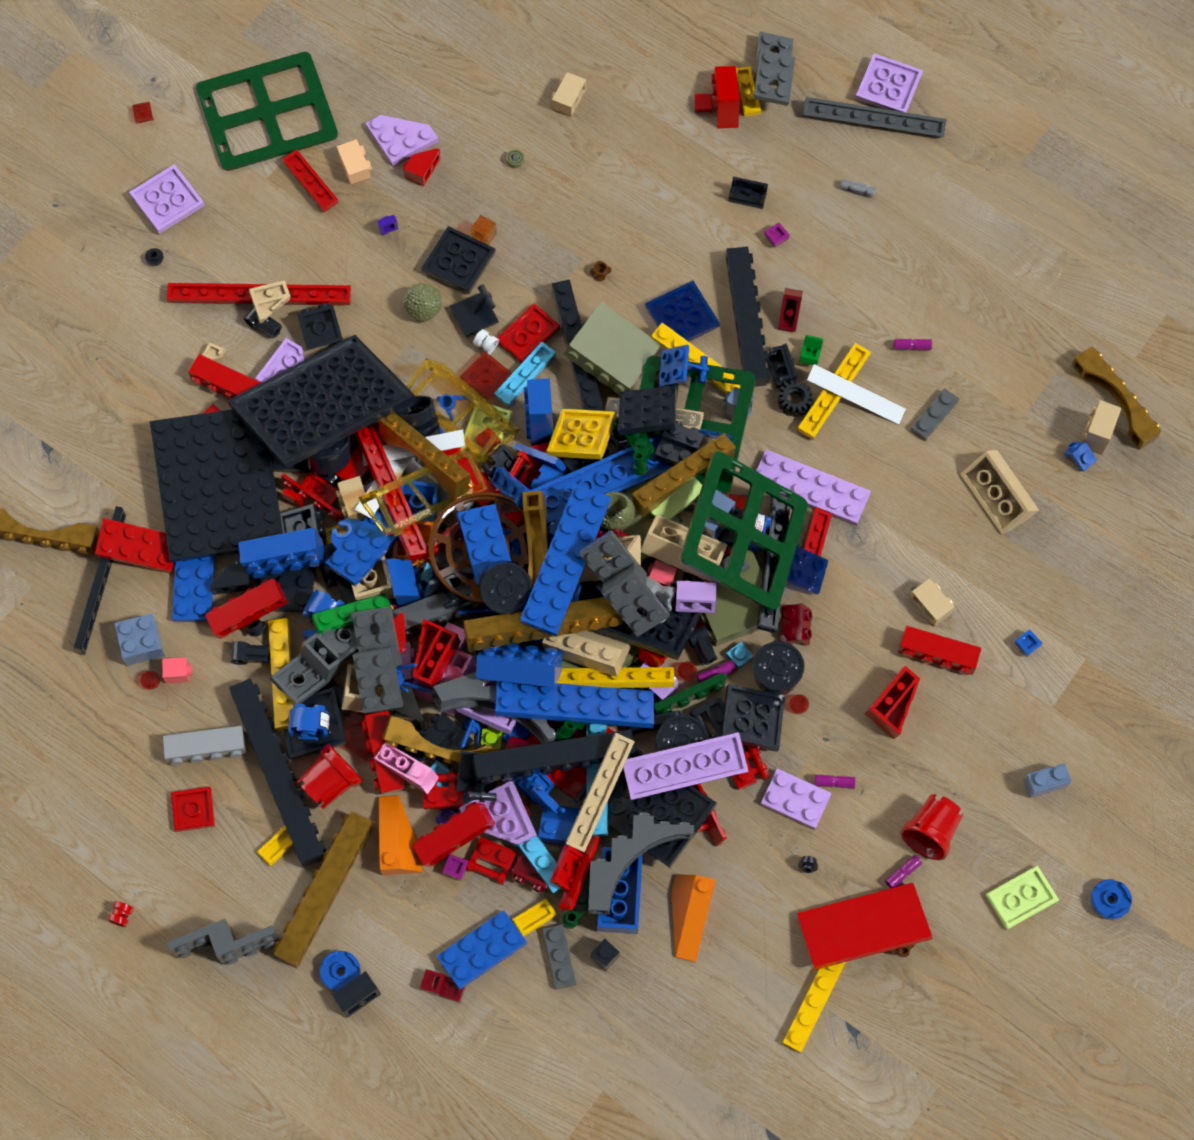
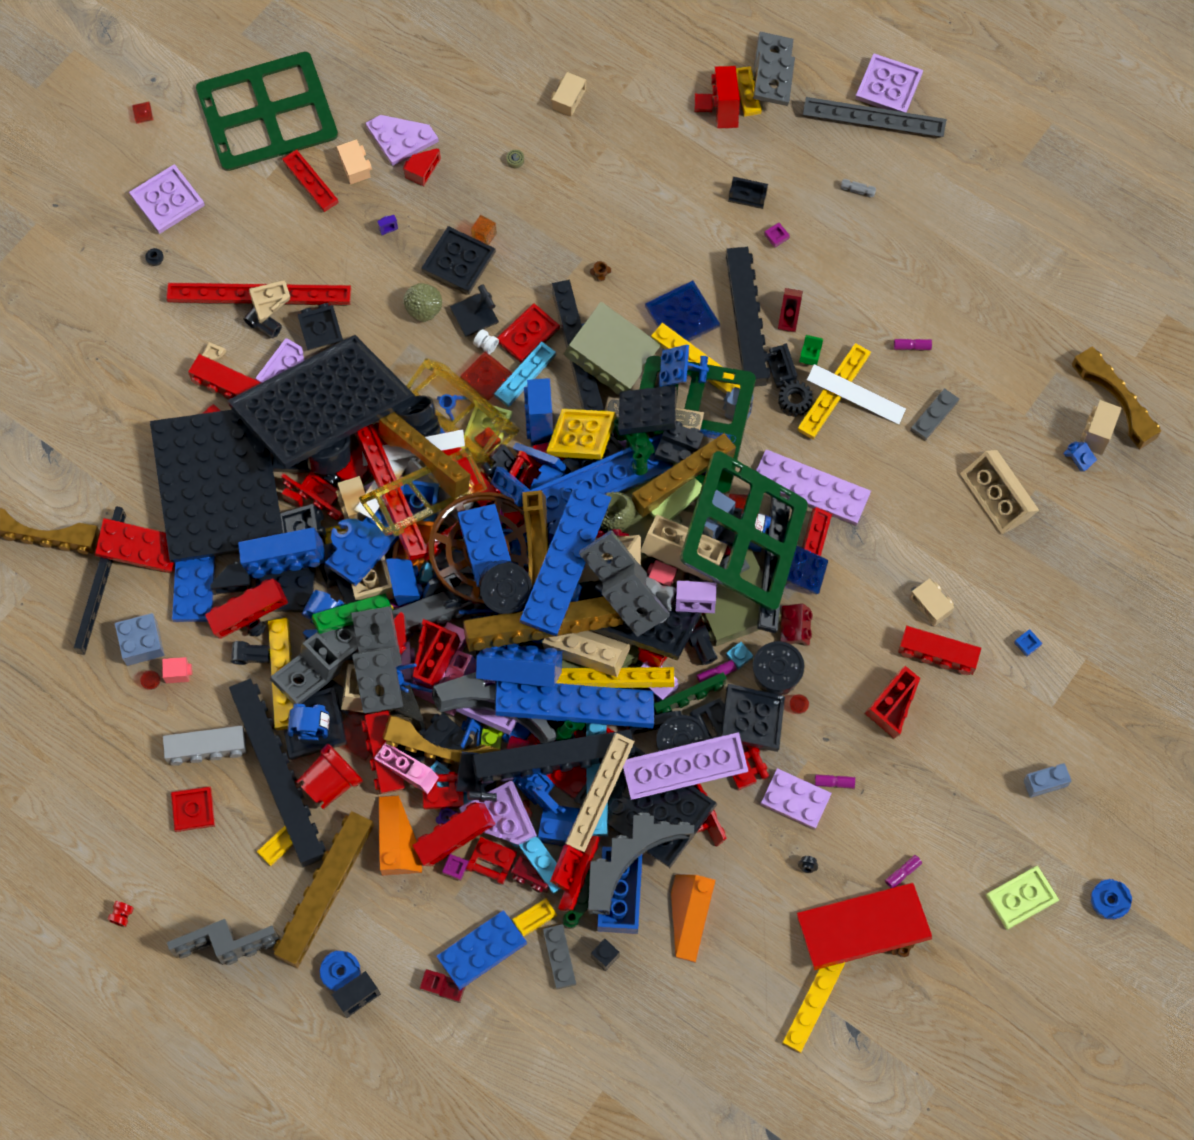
clear red plate [678,661,697,681] -> none
red piece [900,794,964,861] -> none

